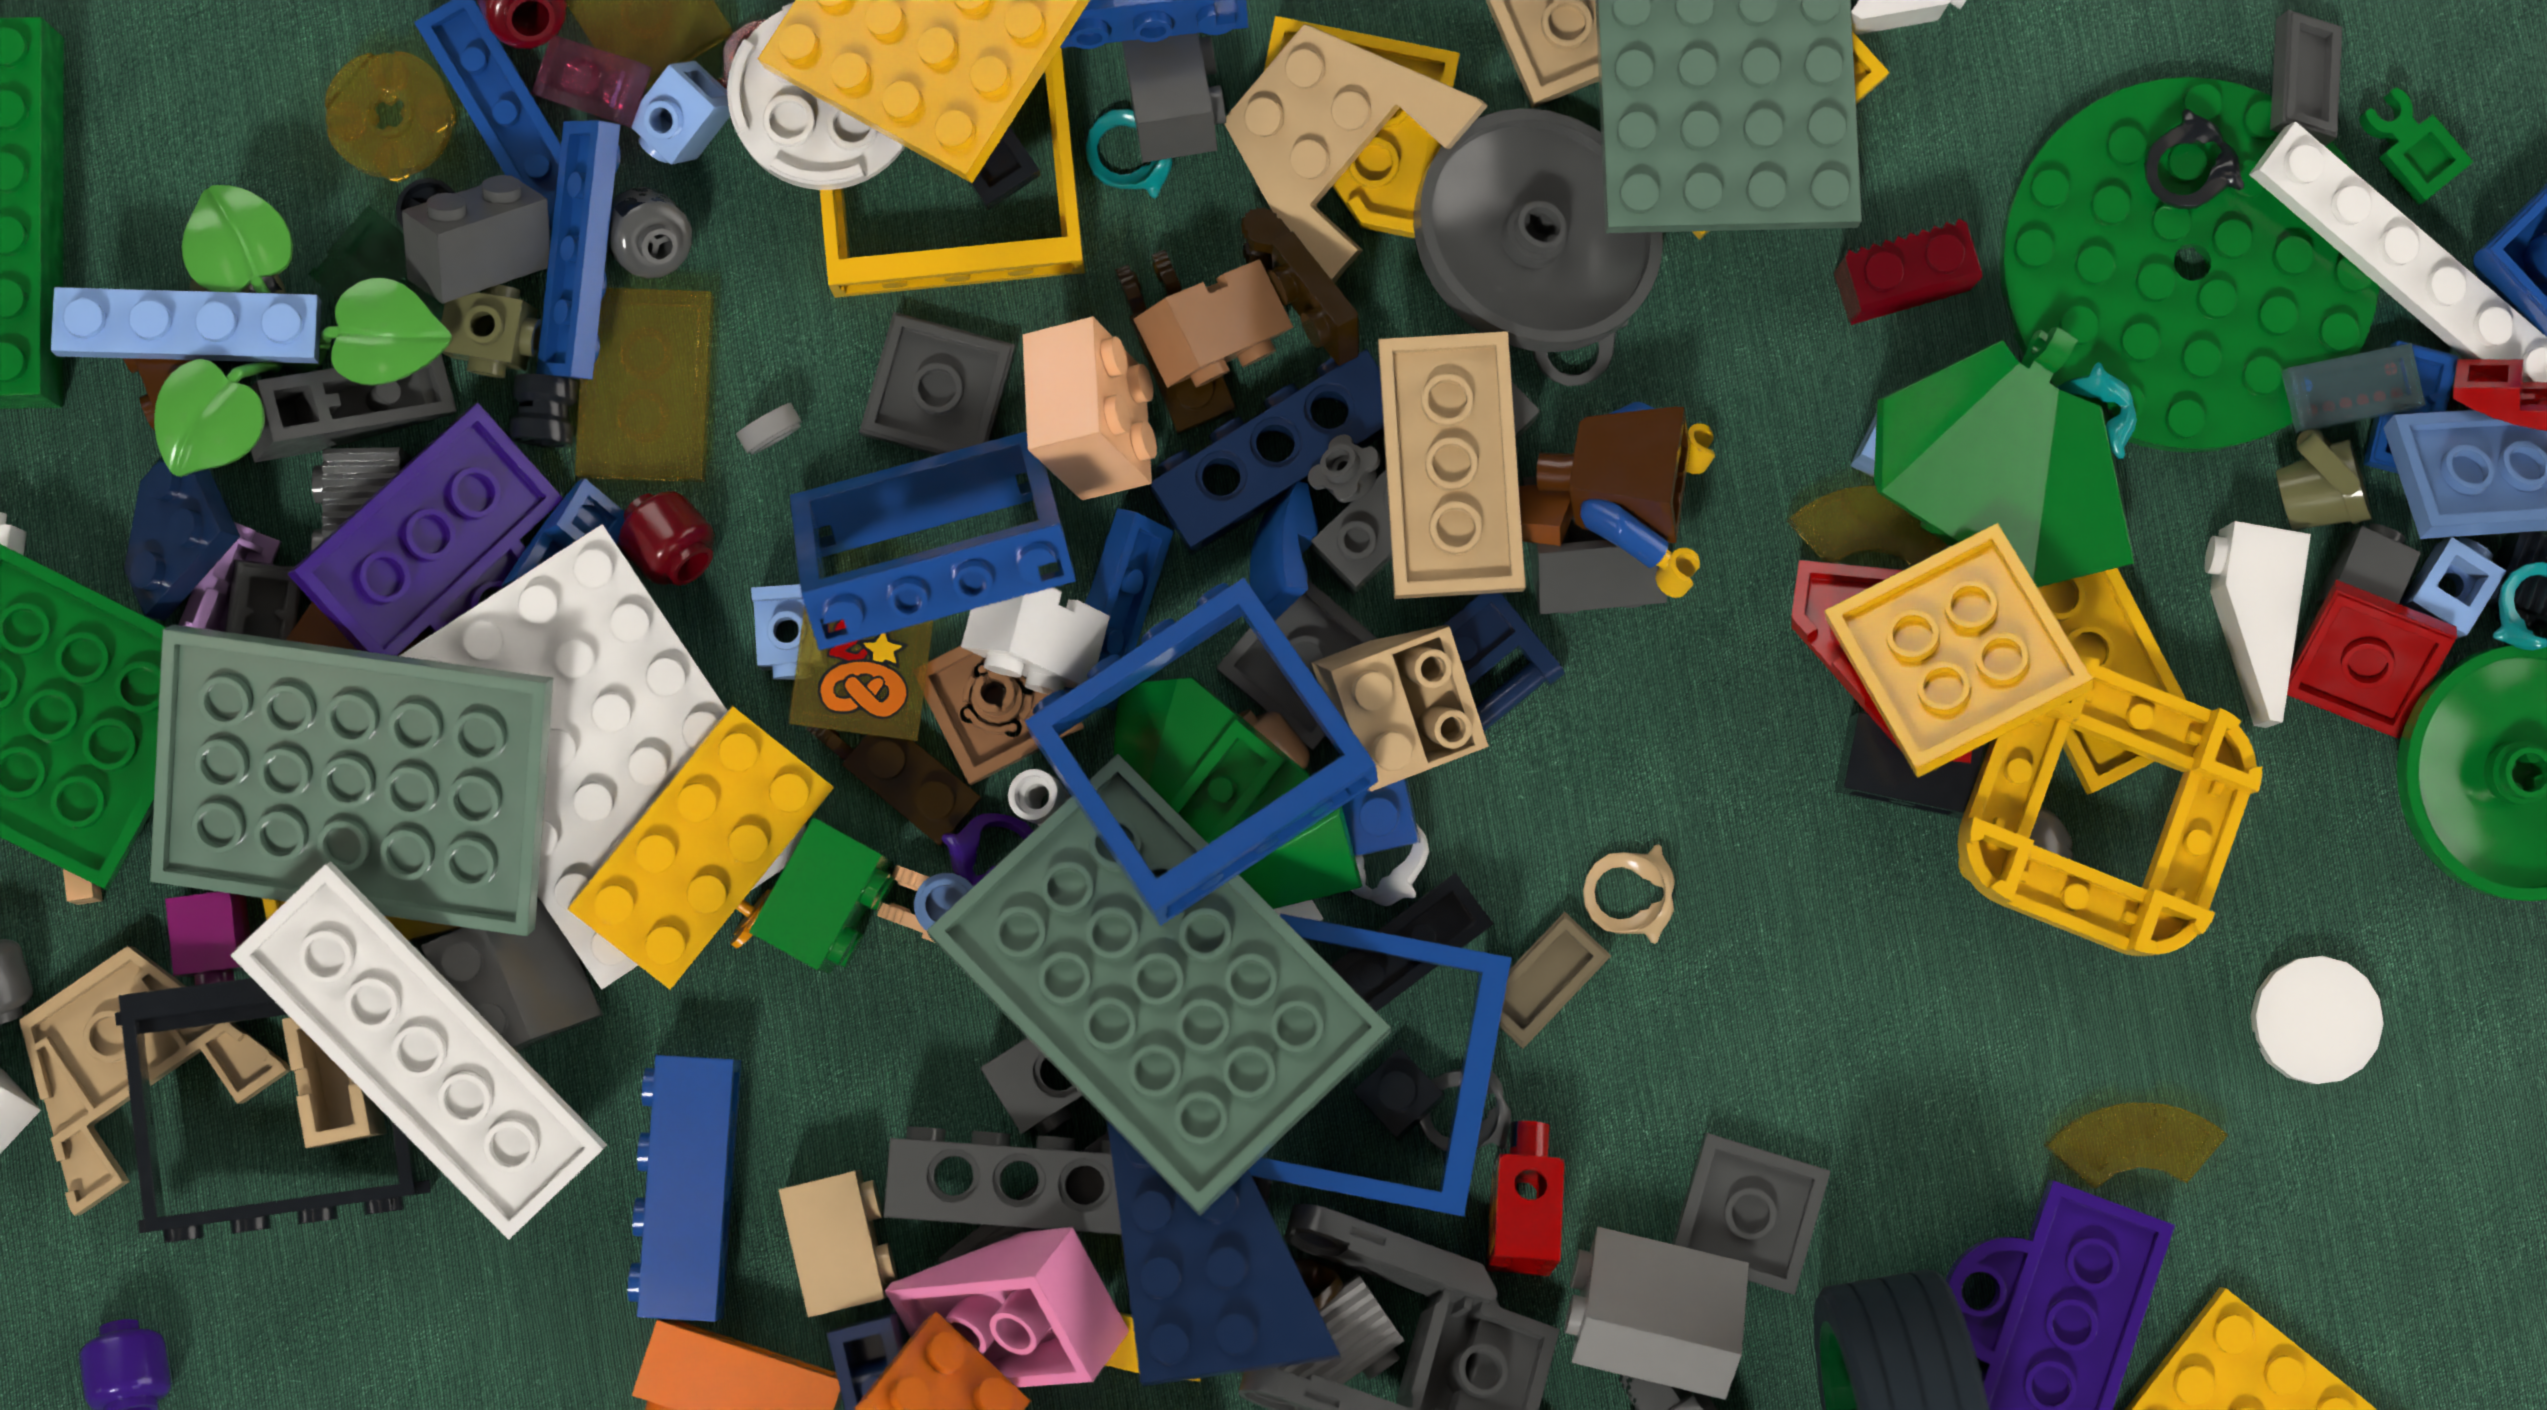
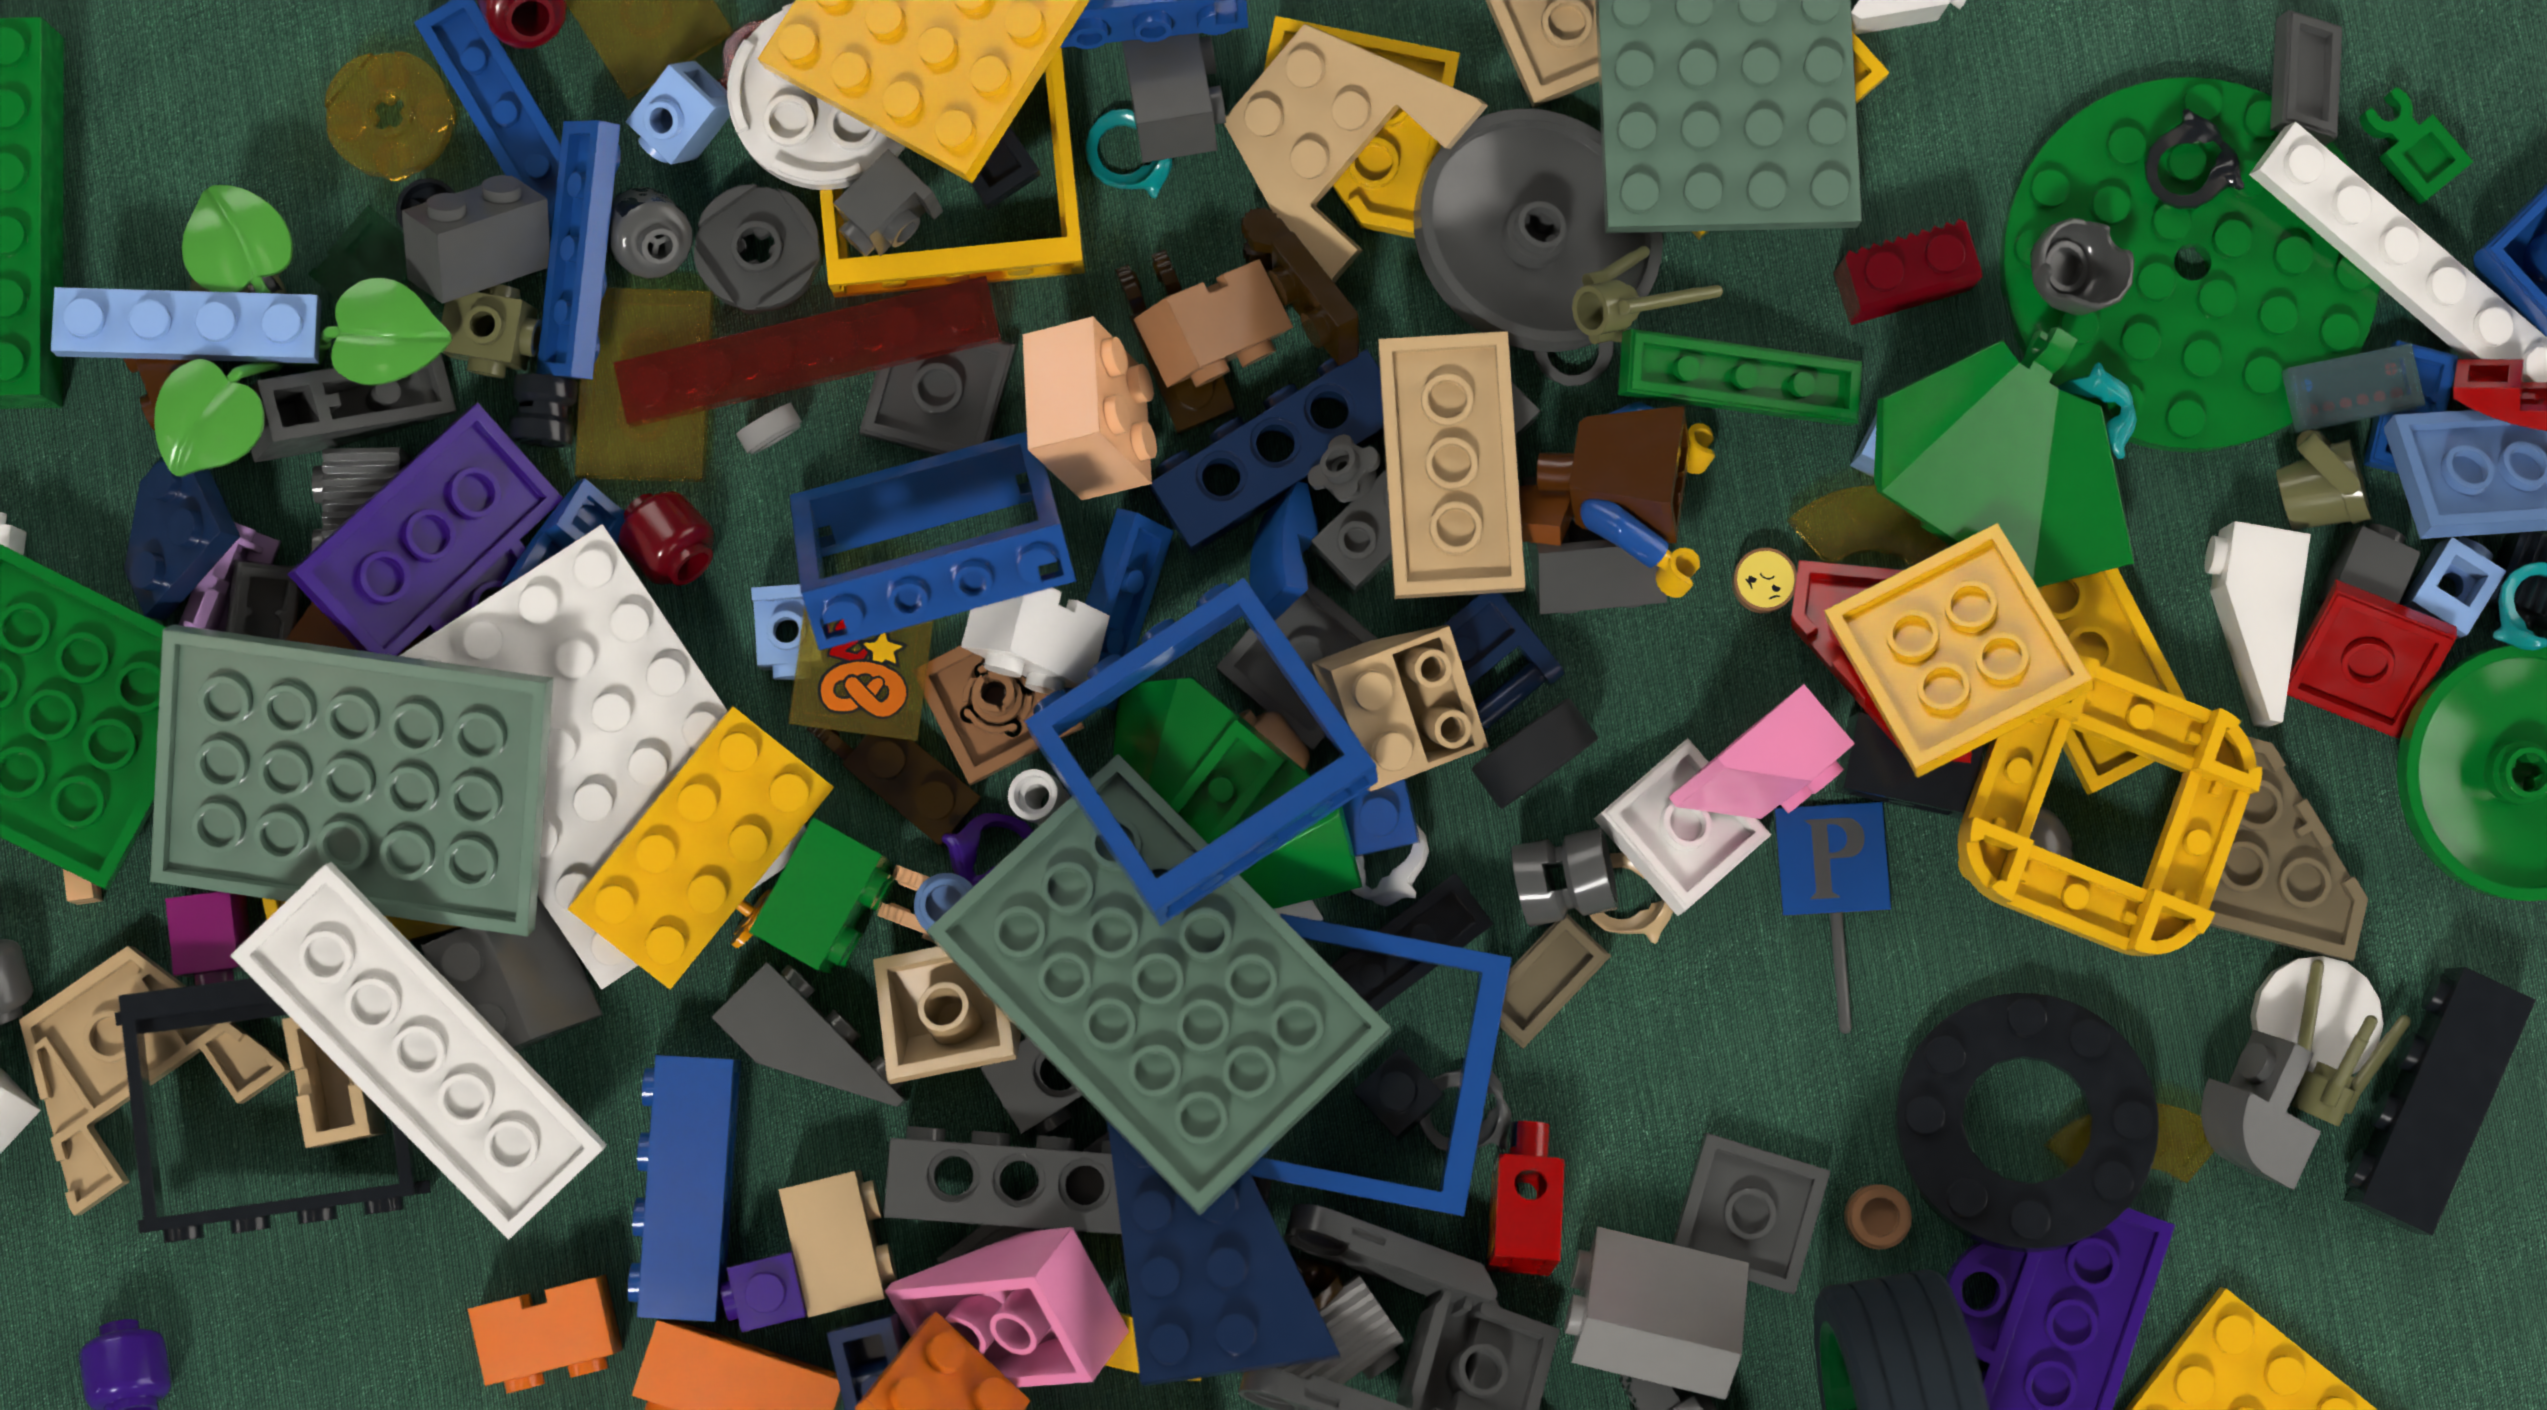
clear pink plate [531,36,652,128] -> none
none -> orange brick [468,1274,623,1393]
none -> clear red plate [613,275,1002,428]
none -> dark grey plate [694,184,822,314]
none -> dark grey slope [712,962,909,1107]
none -> dark purple brick [720,1251,807,1332]
none -> dark grey brick [834,149,943,257]
none -> tan slope [873,946,1021,1084]
none -> black tyre [1472,698,1598,809]
none -> dark grey wheel [1512,827,1619,927]
none -> olive plant [1572,246,1723,344]
none -> white tile [1594,738,1771,916]
none -> green tile [1618,328,1862,426]
none -> bright pink slope [1668,684,1855,819]
none -> light yellow tile [1731,548,1797,613]
none -> blue piece [1774,802,1891,1034]
none -> medium nougat tile [1844,1184,1912,1249]
none -> black plate [1895,993,2159,1252]
none -> dark grey hair [2030,217,2134,315]
none -> dark grey brick [2201,1030,2321,1190]
none -> dark tan plate [2209,736,2368,962]
none -> olive plant [2291,960,2411,1127]
none -> black brick [2344,967,2536,1236]

